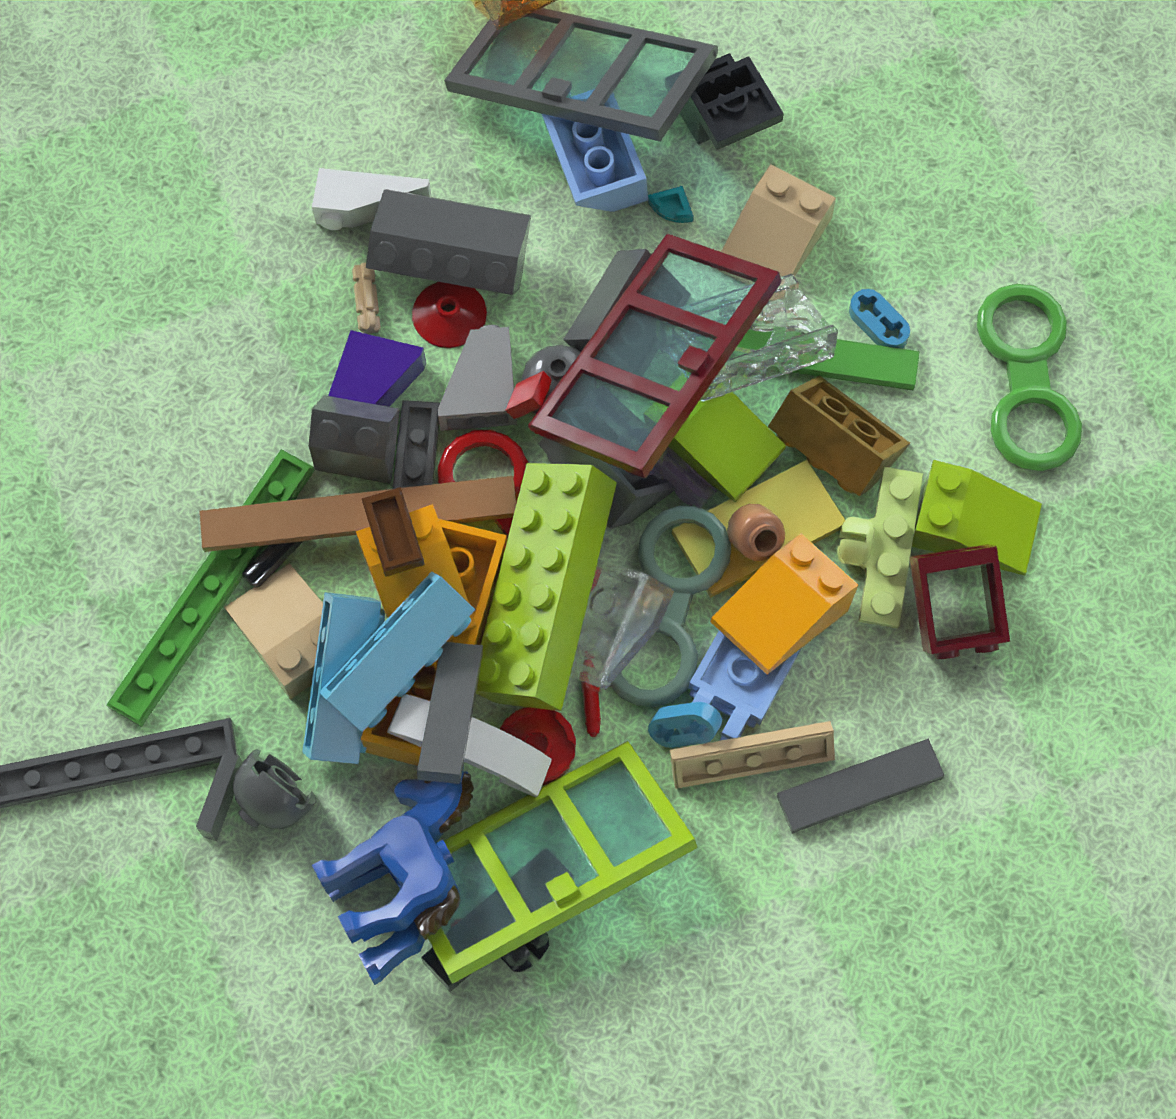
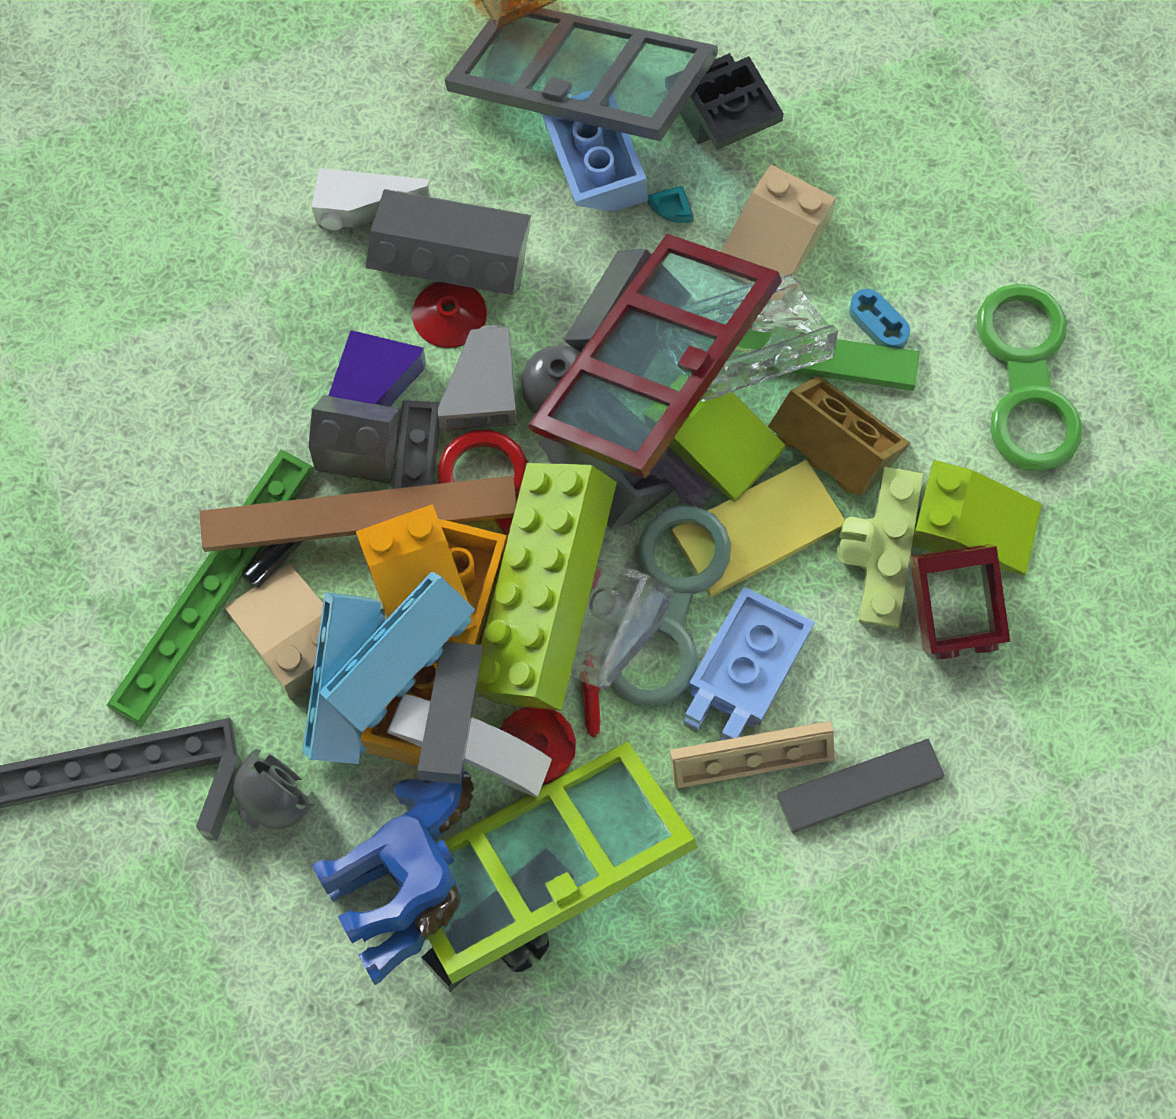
tan axle [352,263,381,334] -> none
reddish brown tile [362,487,425,577] -> none
red tile [505,371,552,419] -> none
dark azure beam [648,702,722,748] -> none
light orange slope [710,534,859,675] -> none
nougat head [727,504,785,561] -> none

